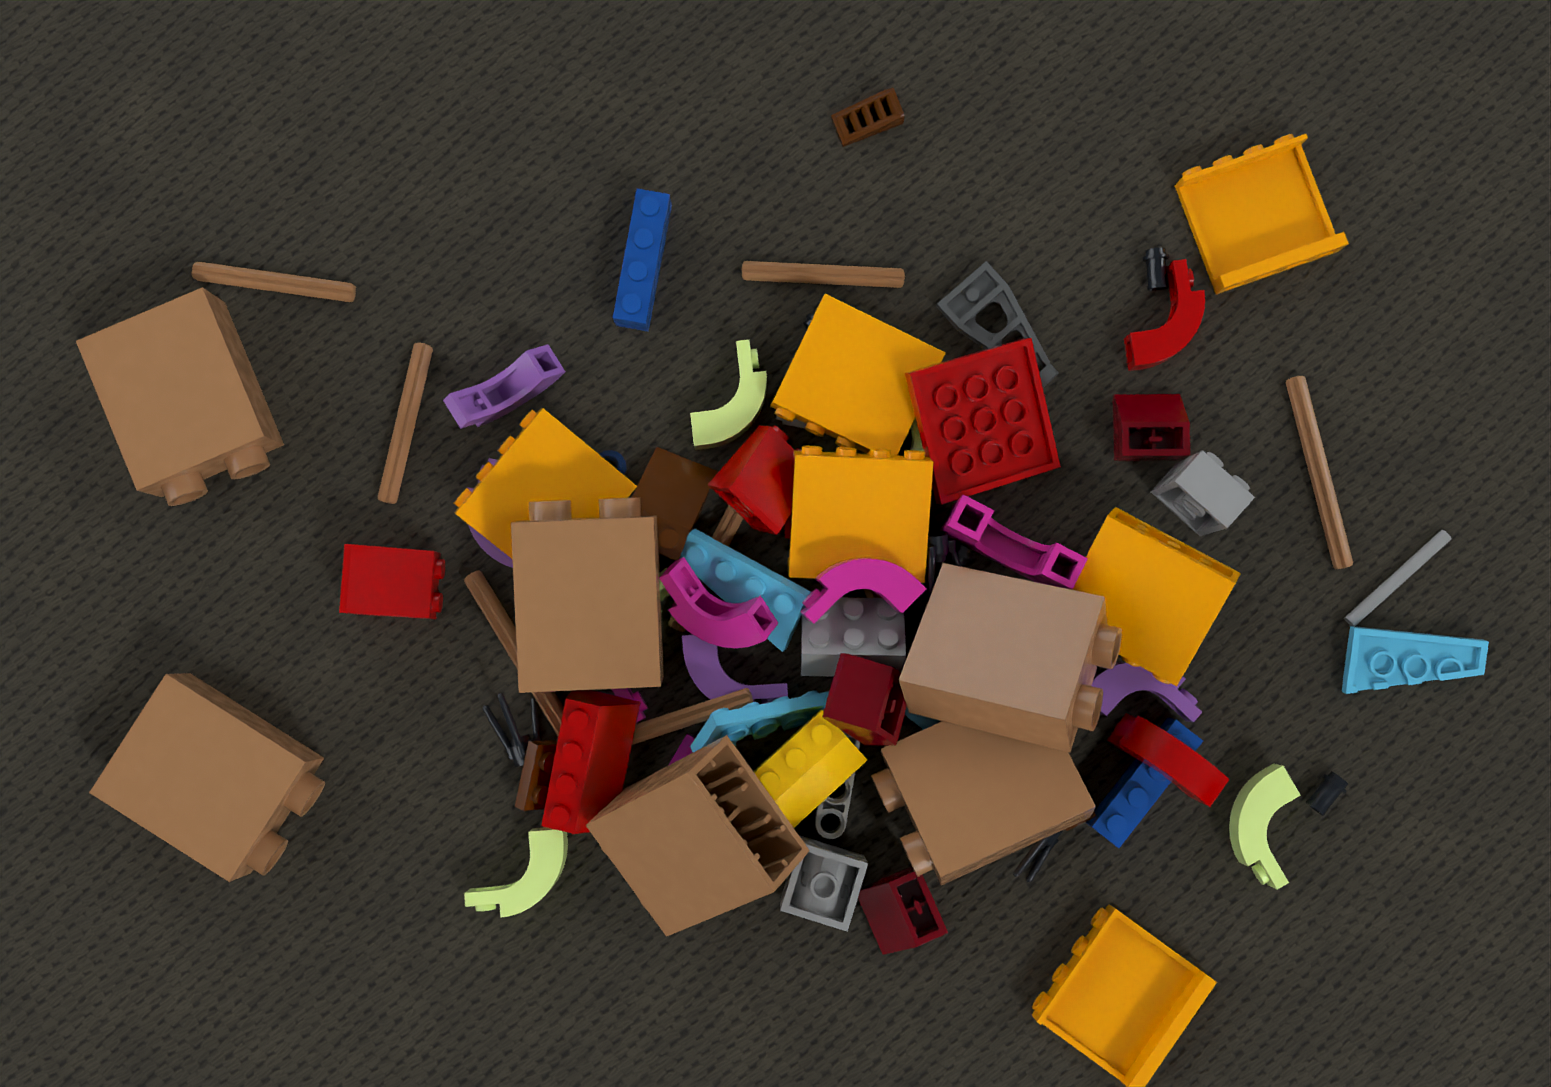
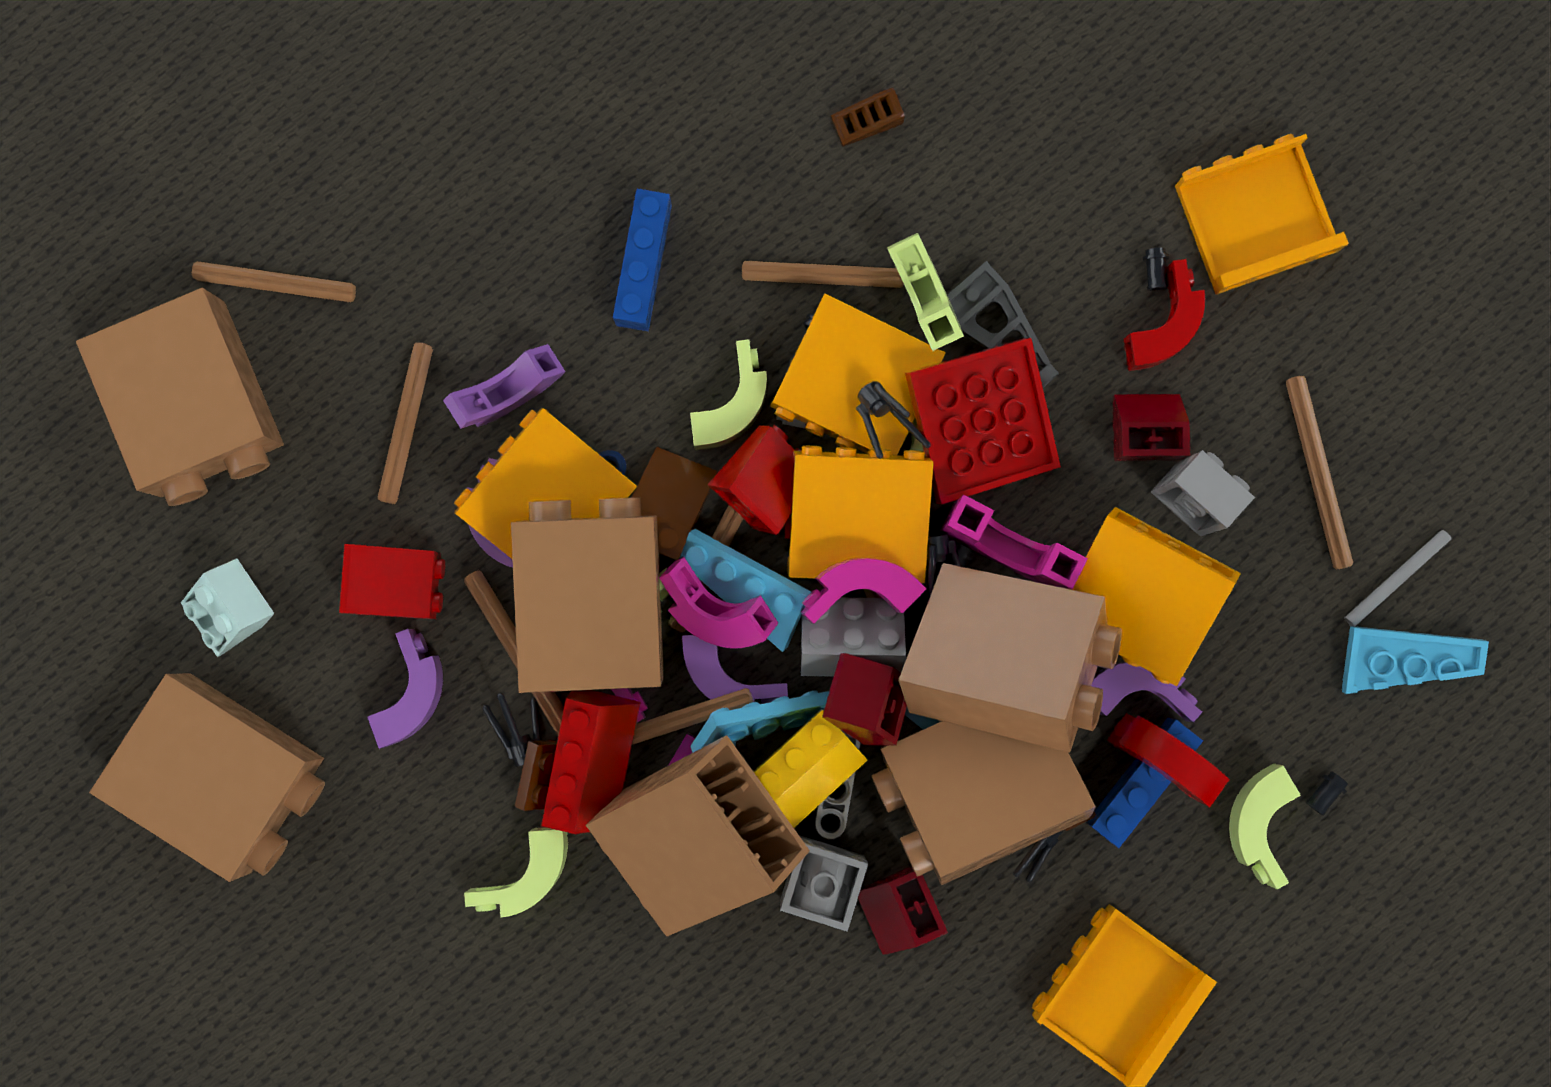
none -> light aqua slope [181,559,274,657]
none -> medium lavender arch [368,629,443,748]
none -> black plant [856,381,931,459]
none -> yellowish green arch [887,233,964,351]

